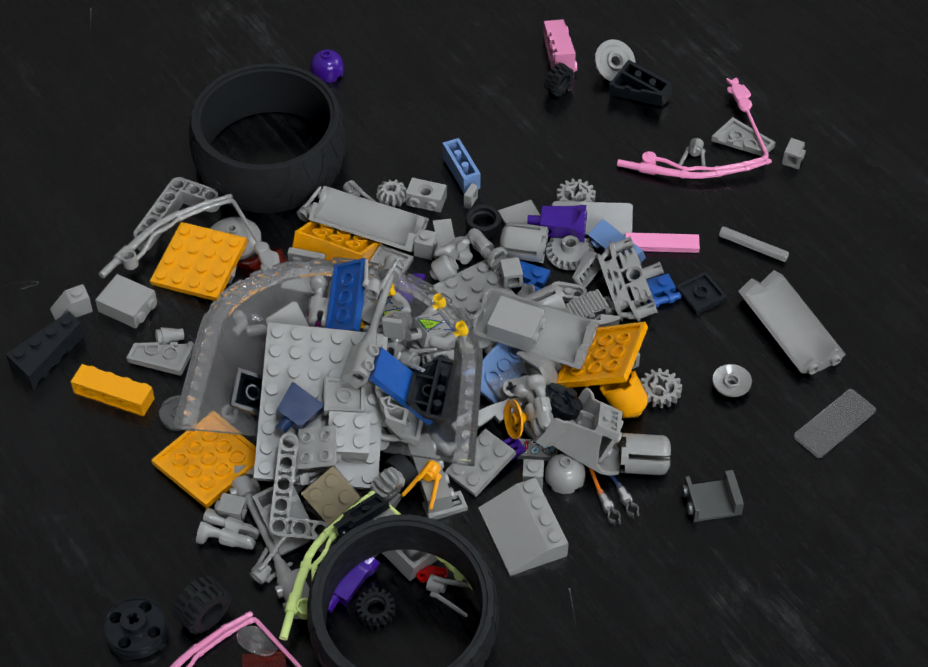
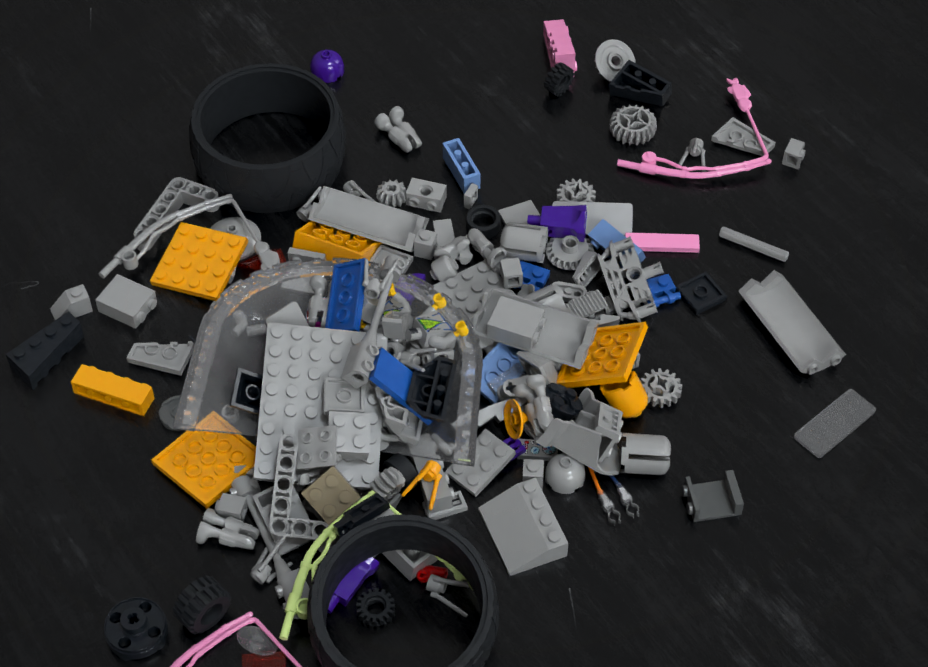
light grey cone [155,327,184,345] -> none
dark blue torso [275,382,324,434] -> none
light grey dish [712,364,752,397] -> none
none -> light grey piece [374,106,422,153]
none -> light grey gear [609,104,657,146]

